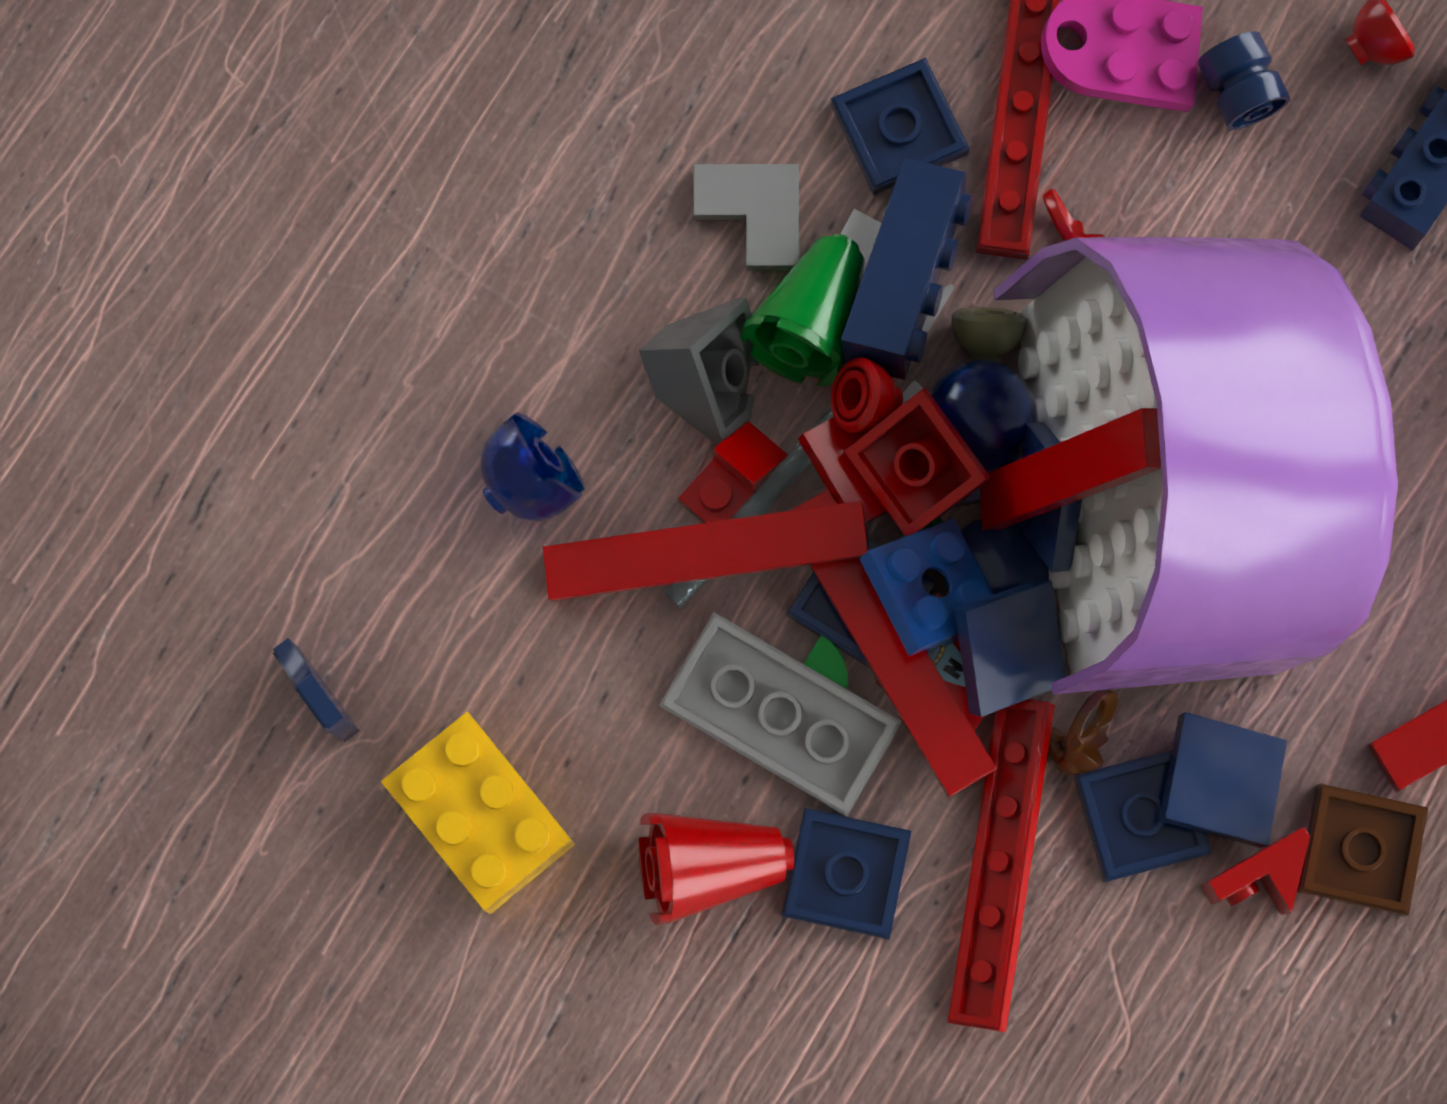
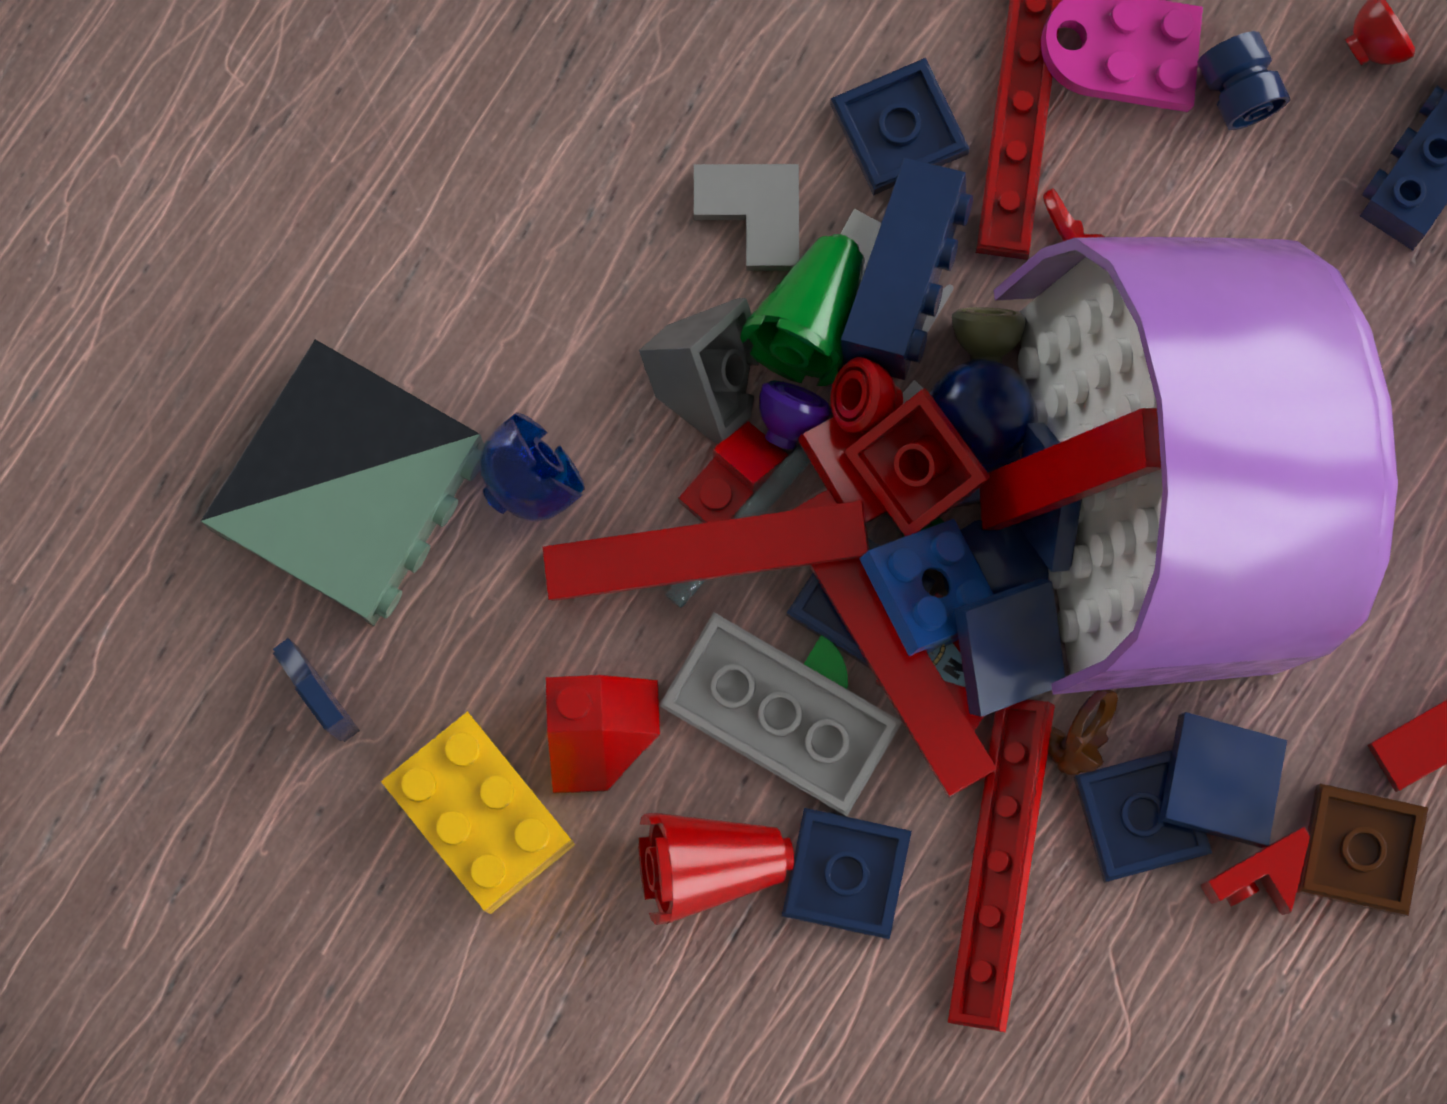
none -> panel [201,339,486,626]
none -> red slope [546,675,660,794]
none -> dark purple brick [759,380,832,450]

